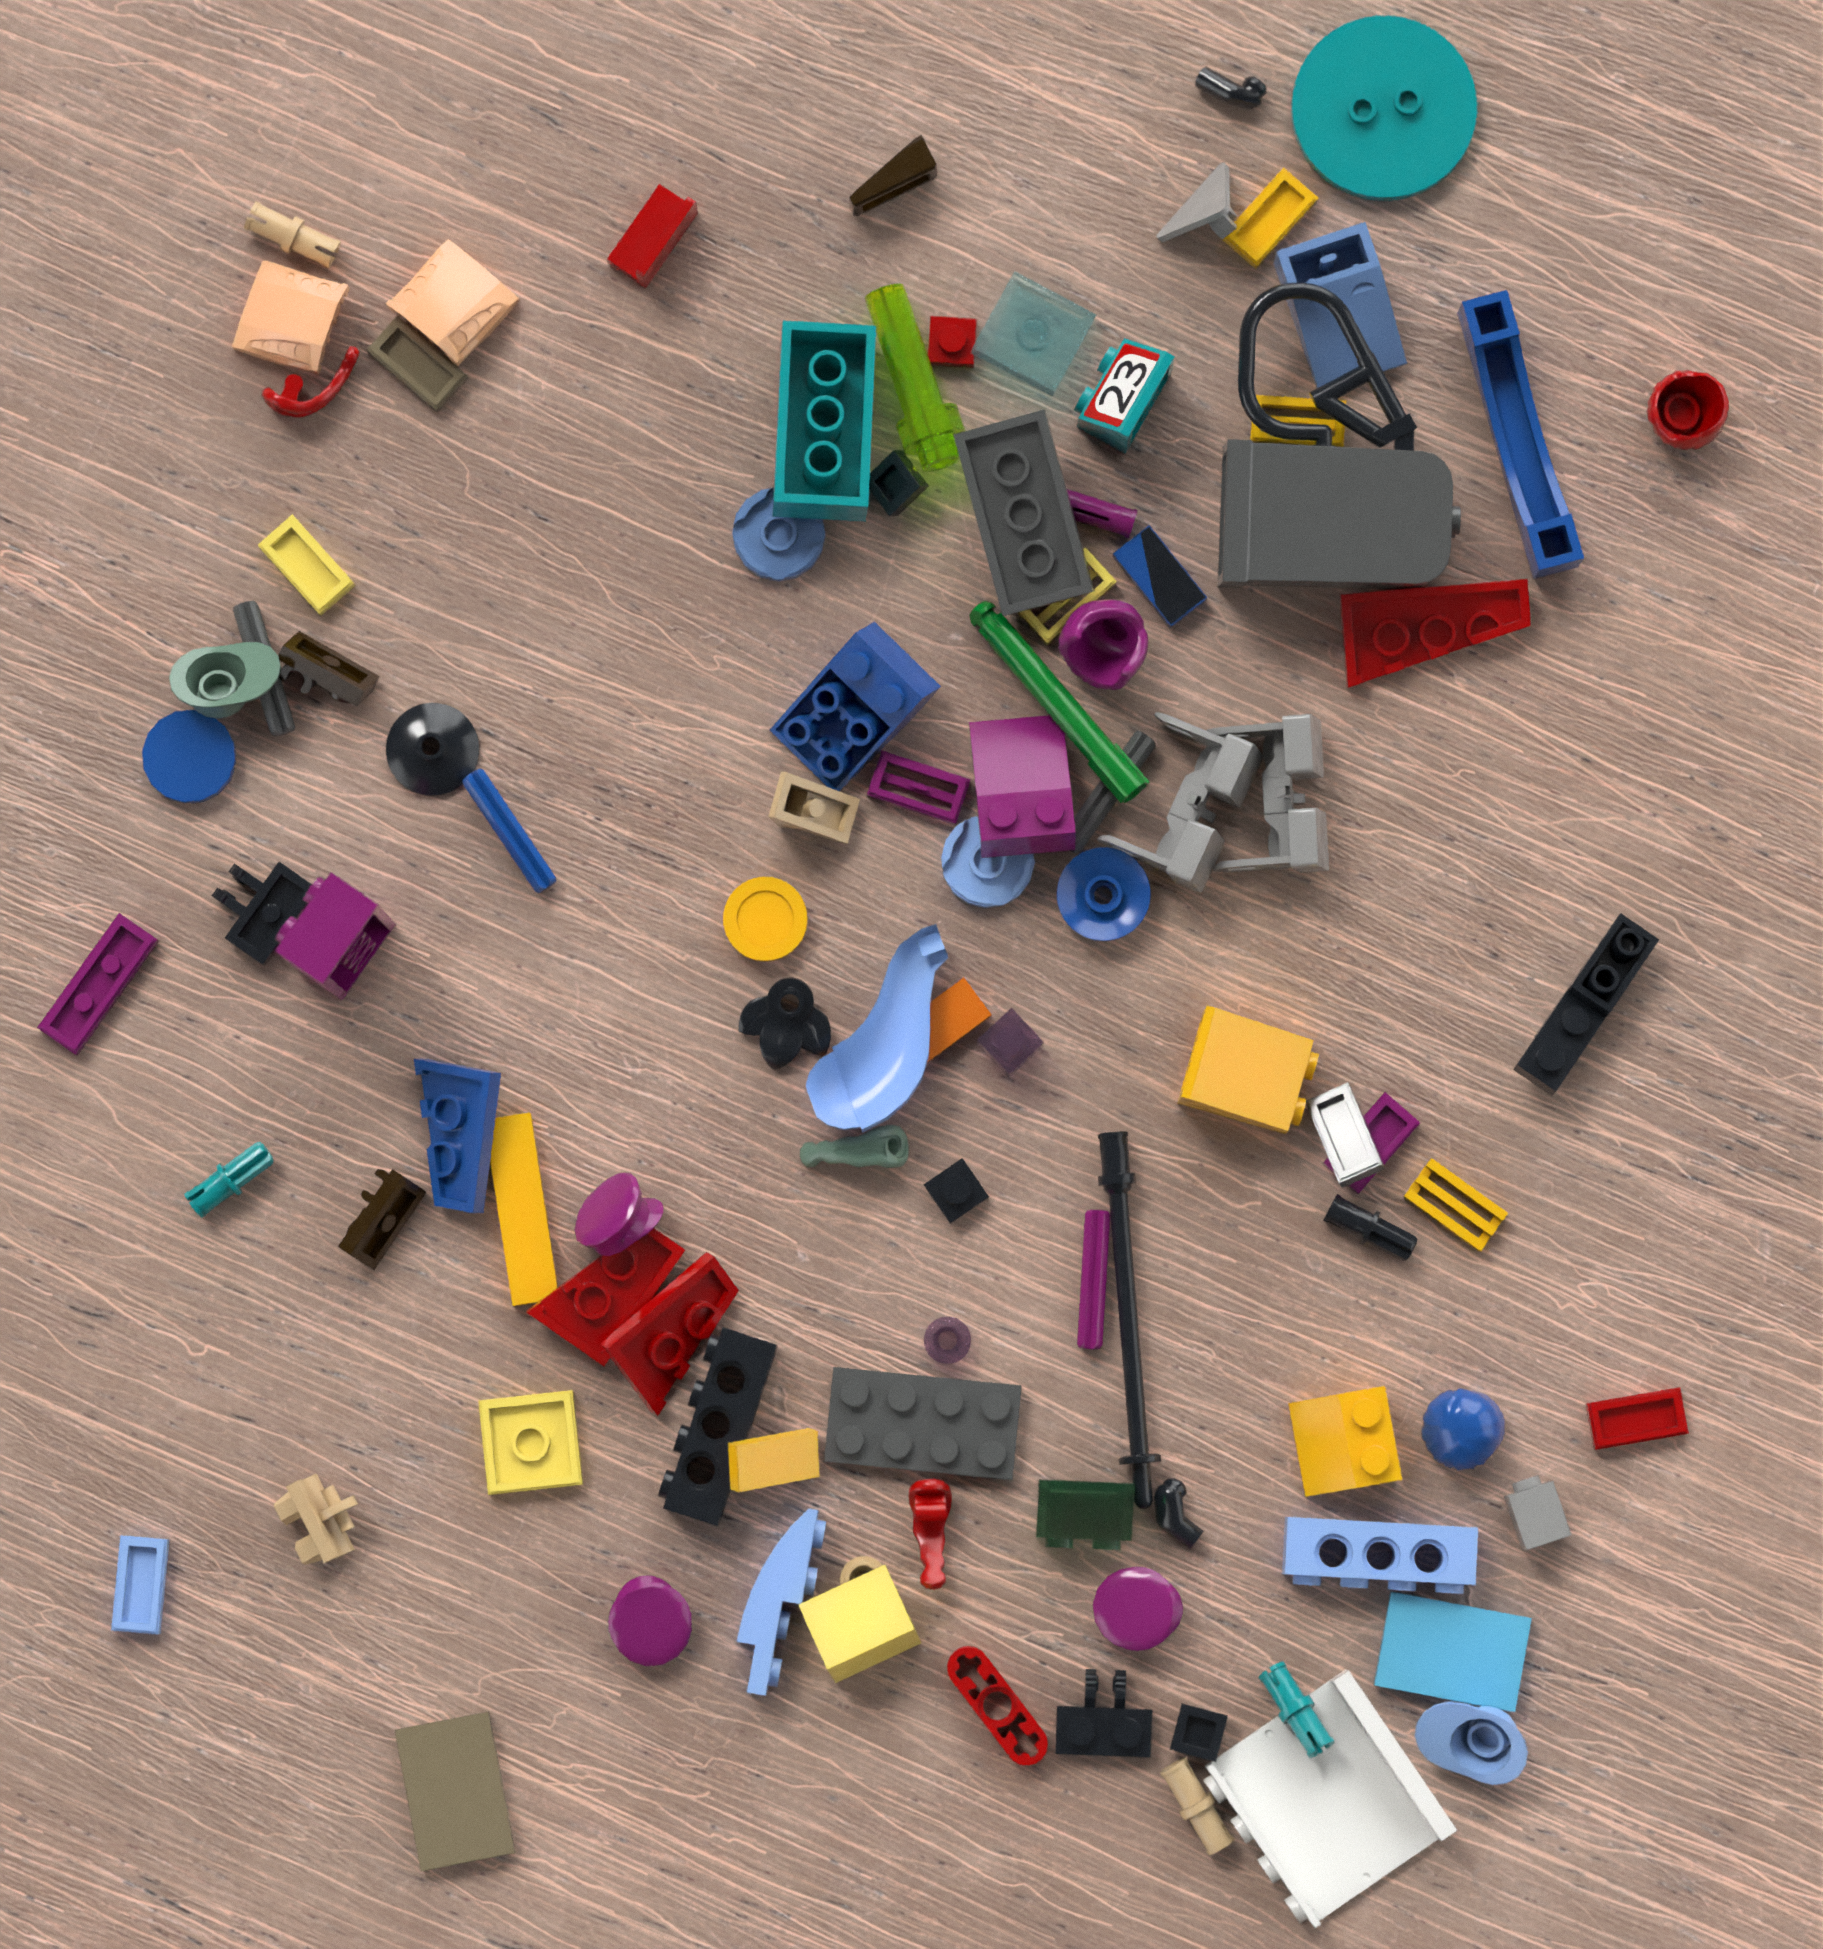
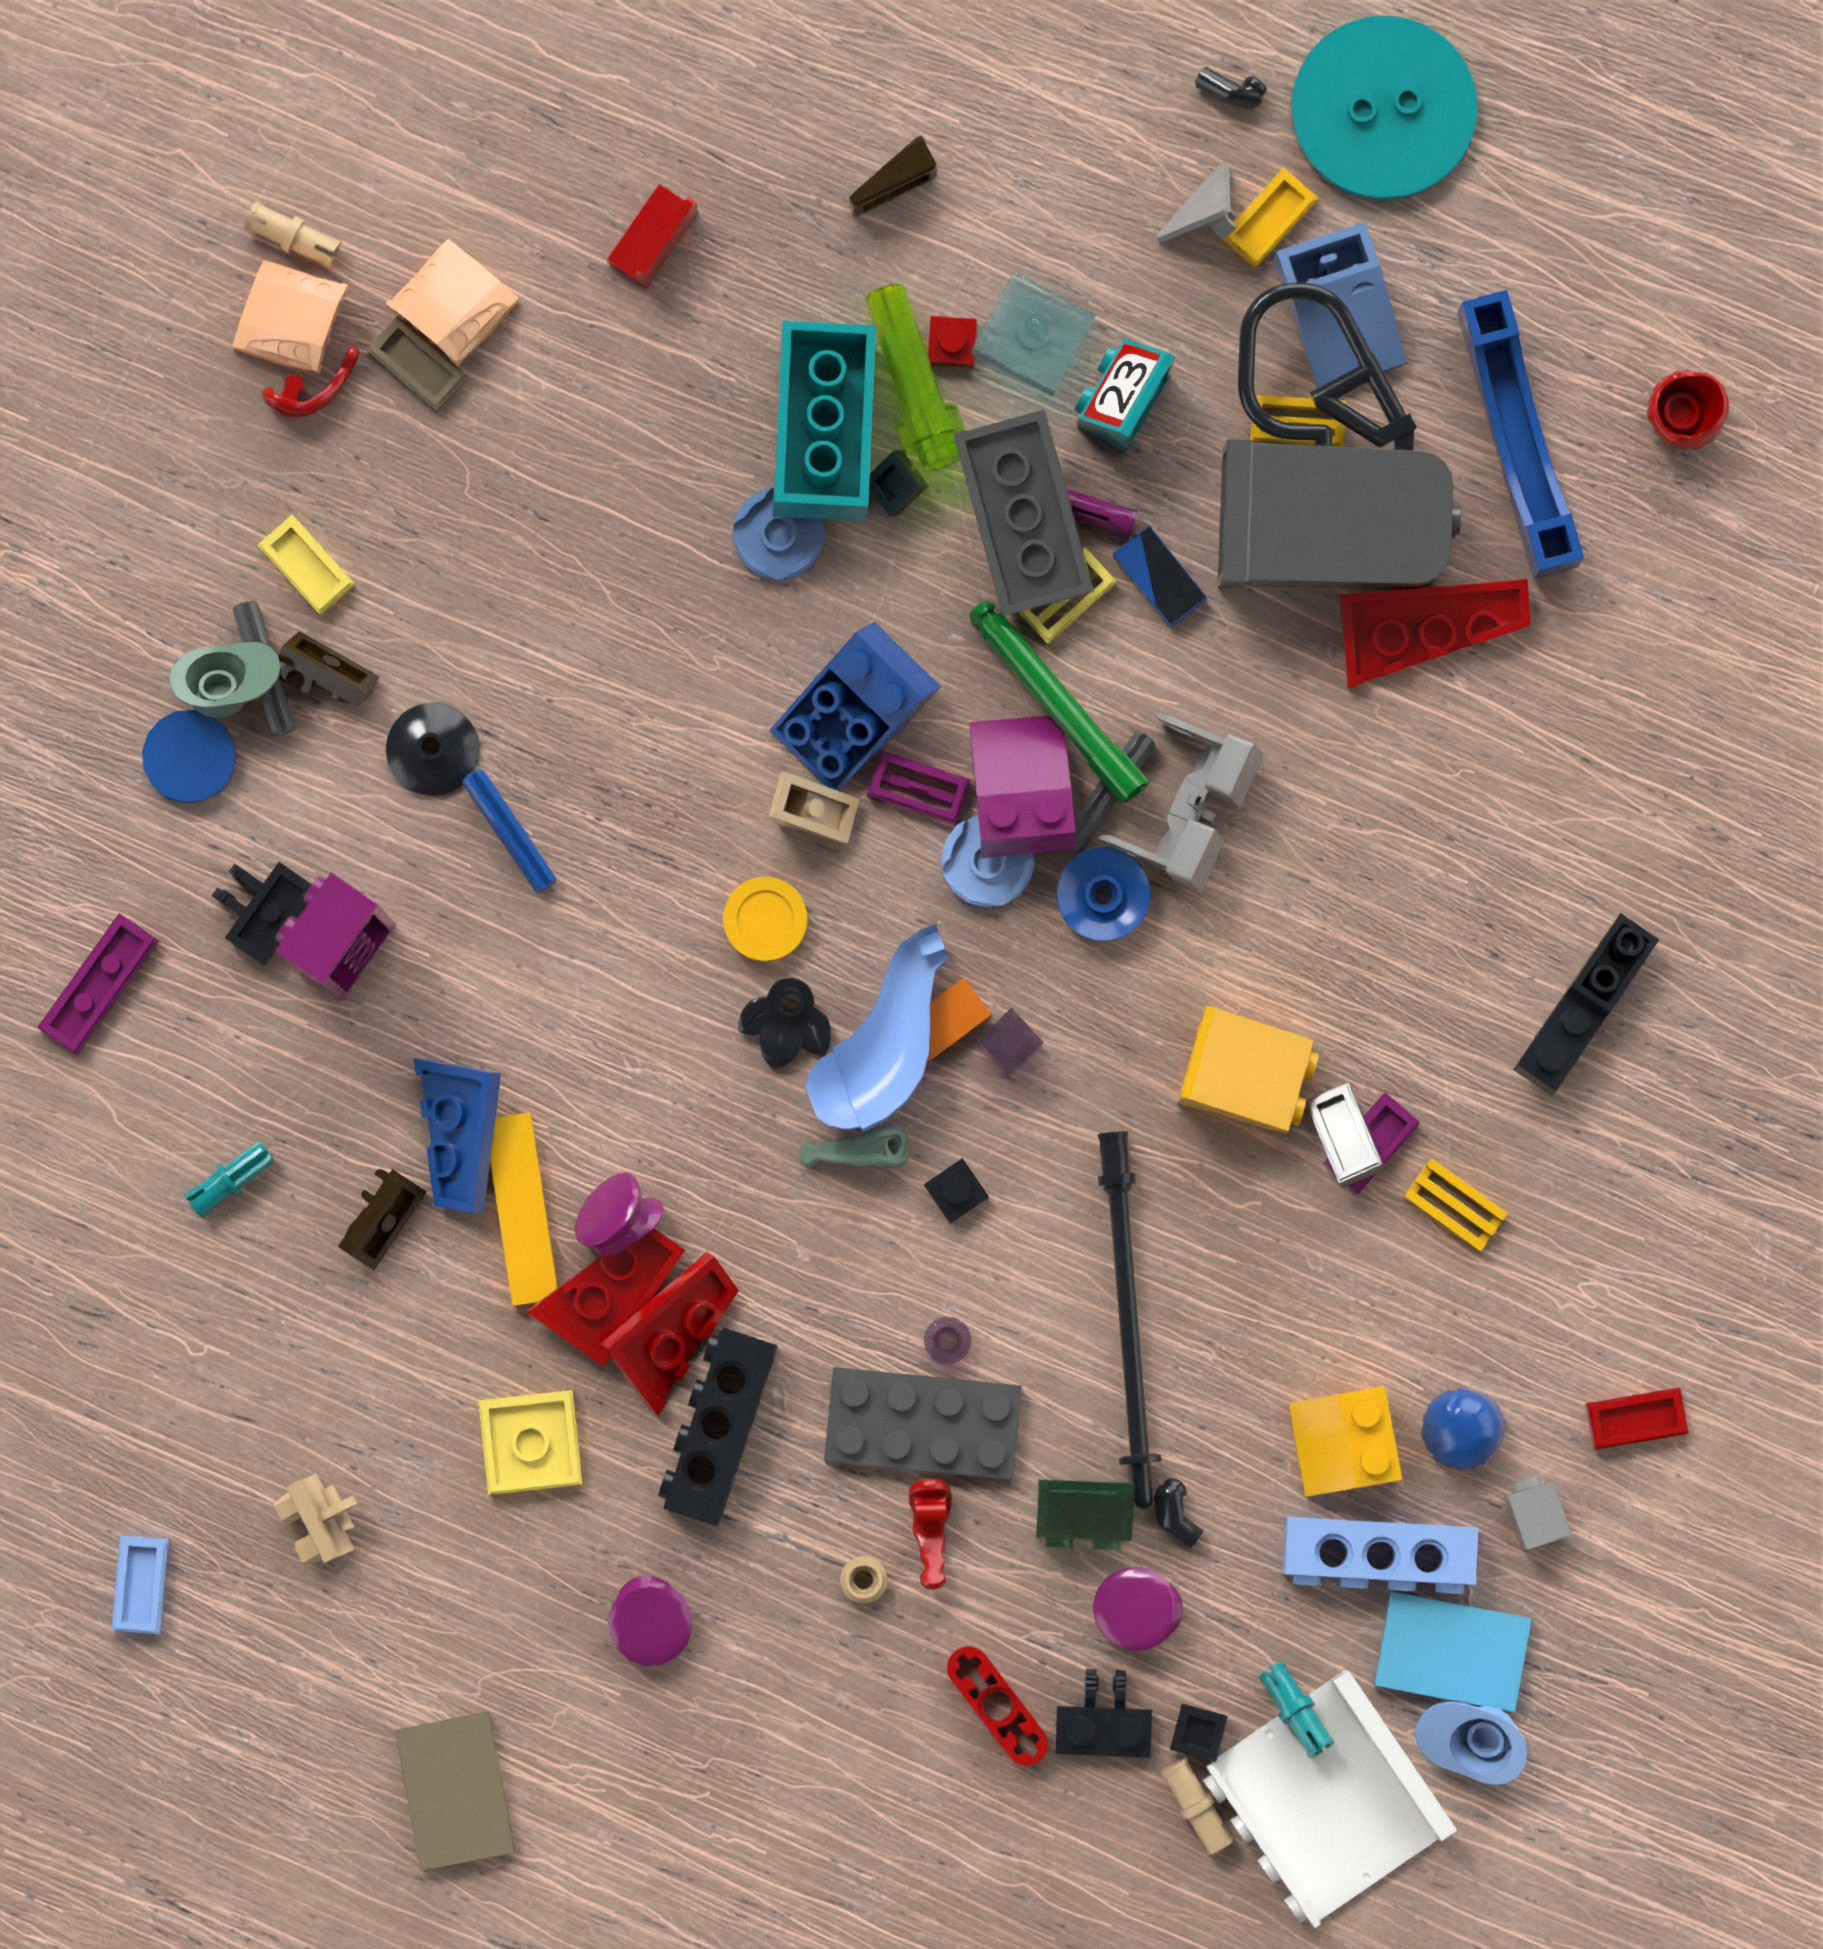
yellow tile [728,1428,820,1492] -> none
light blue slope [736,1509,826,1696] -> none
light yellow slope [799,1565,921,1683] -> none
magenta piece [1058,599,1149,690] -> none
magenta axle [1077,1209,1110,1350] -> none
light grey piece [1206,714,1329,873] -> none
black axle [1323,1194,1417,1261] -> none

